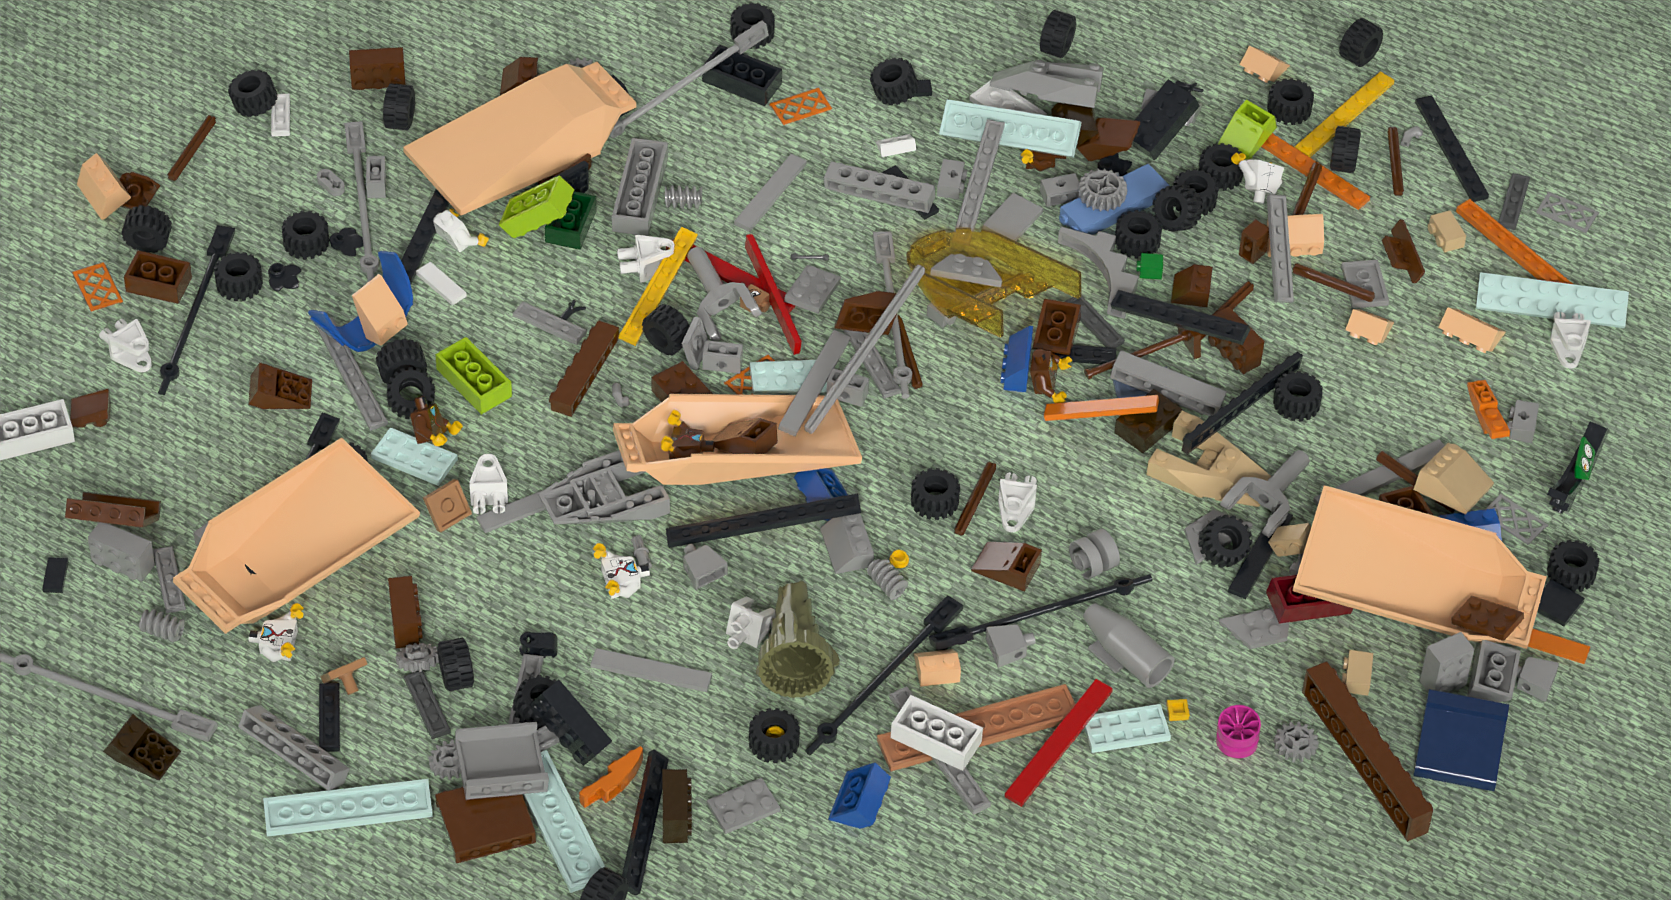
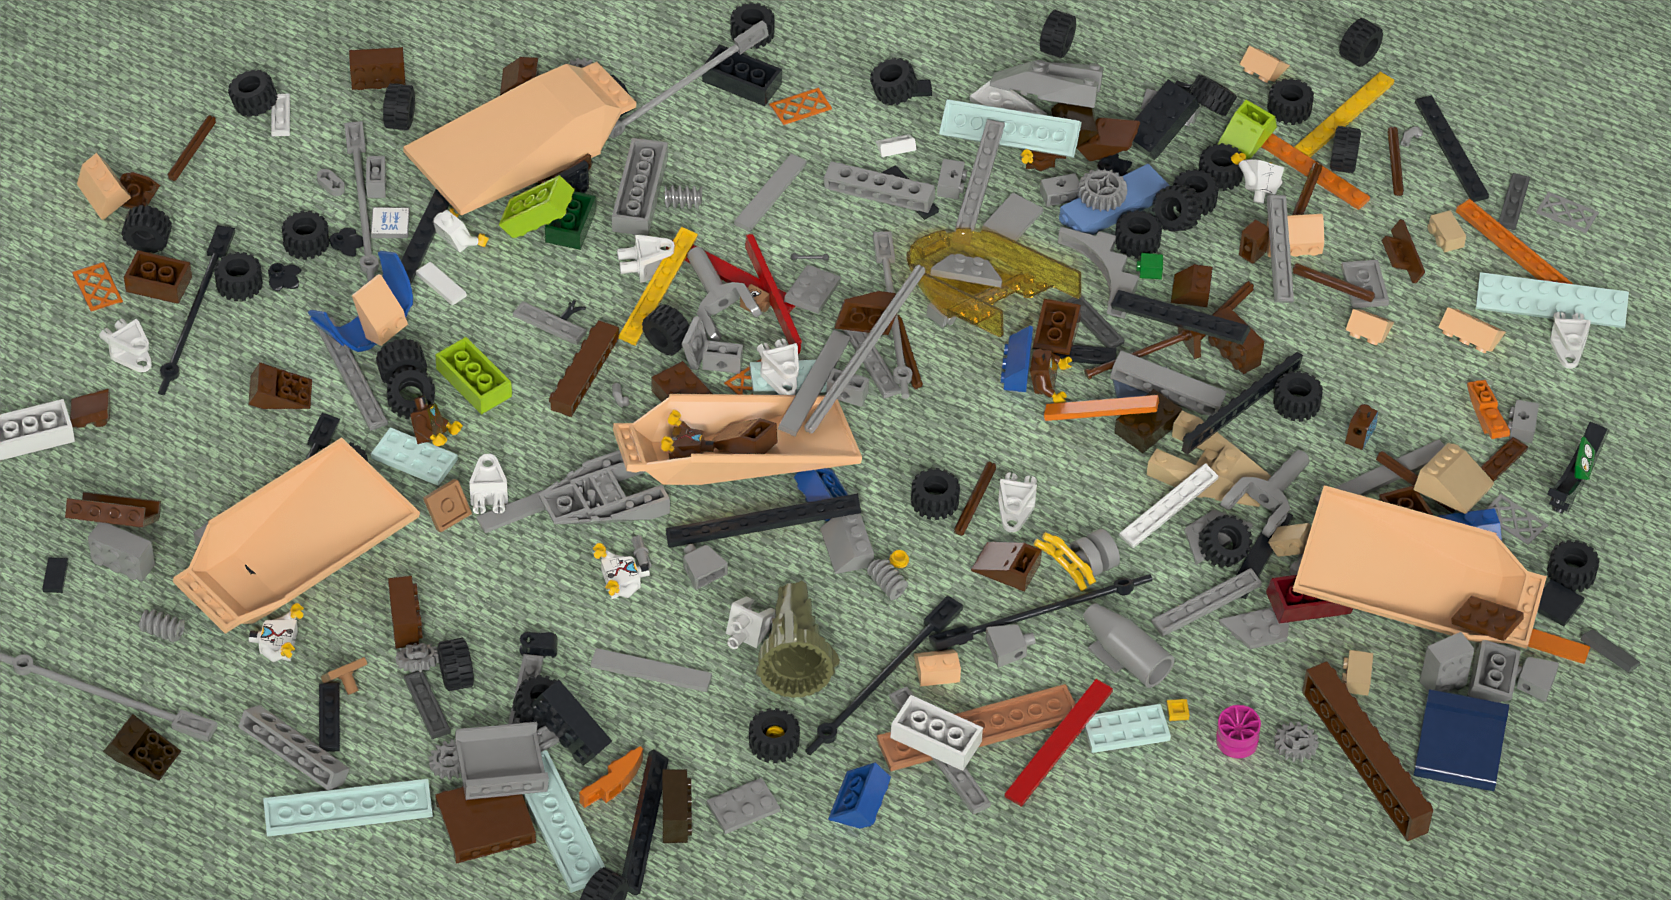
light grey tile [153,546,186,613] -> none
none -> white tile [371,207,410,238]
none -> white piece [757,339,799,395]
none -> yellow piece [1033,532,1096,591]
none -> white tile [1119,463,1219,548]
none -> light grey tile [1151,568,1262,637]
none -> black tyre [1188,75,1237,116]
none -> reddish brown torso [1345,404,1378,450]
none -> reddish brown tile [1481,437,1528,482]
none -> dark grey tile [1580,629,1640,673]

